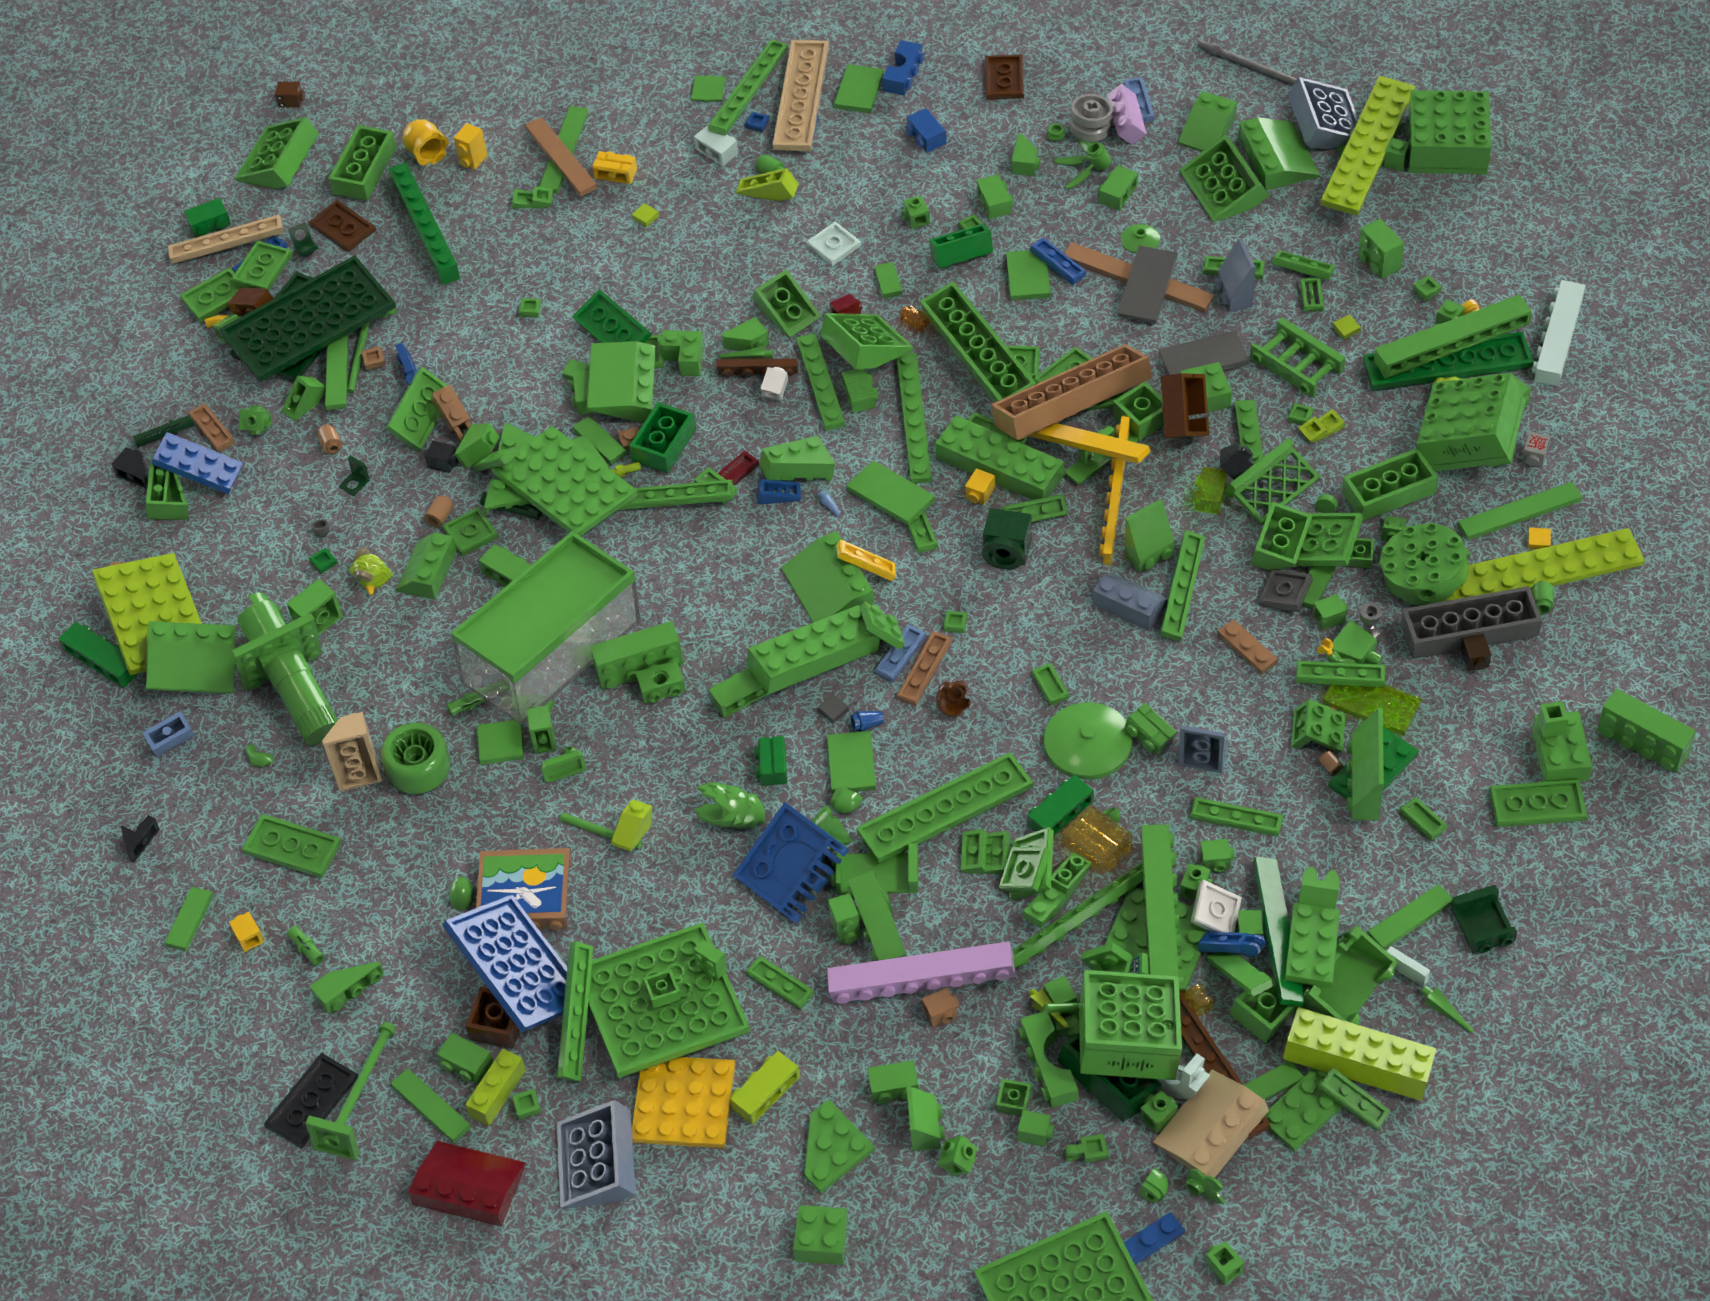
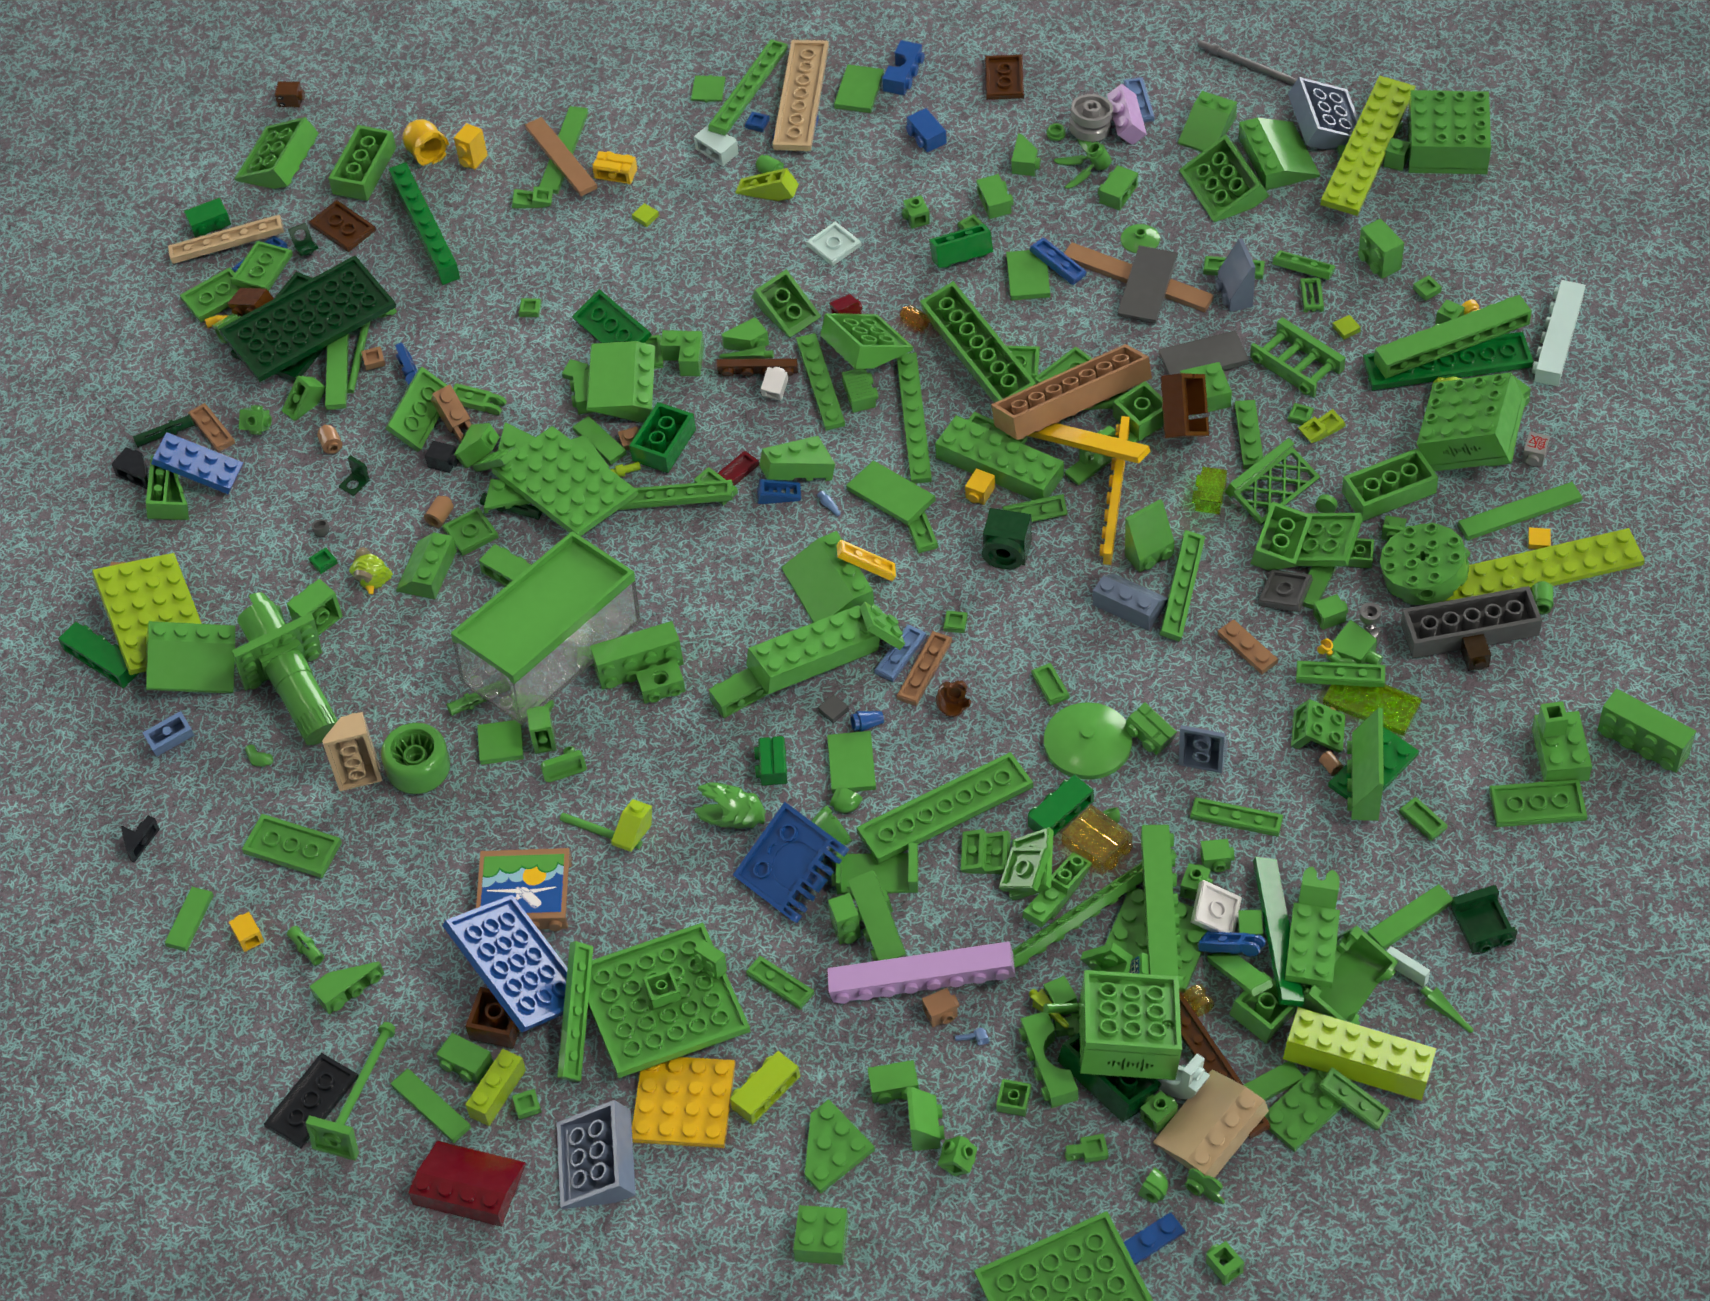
bright green piece [450,877,474,911] -> none
bright green tile [874,262,902,299] -> none
bright green brick [1018,1110,1055,1147] -> none
black slope [1220,443,1253,480] -> none
none -> bright green hinge [453,383,507,415]
none -> medium blue hand [955,1028,989,1045]

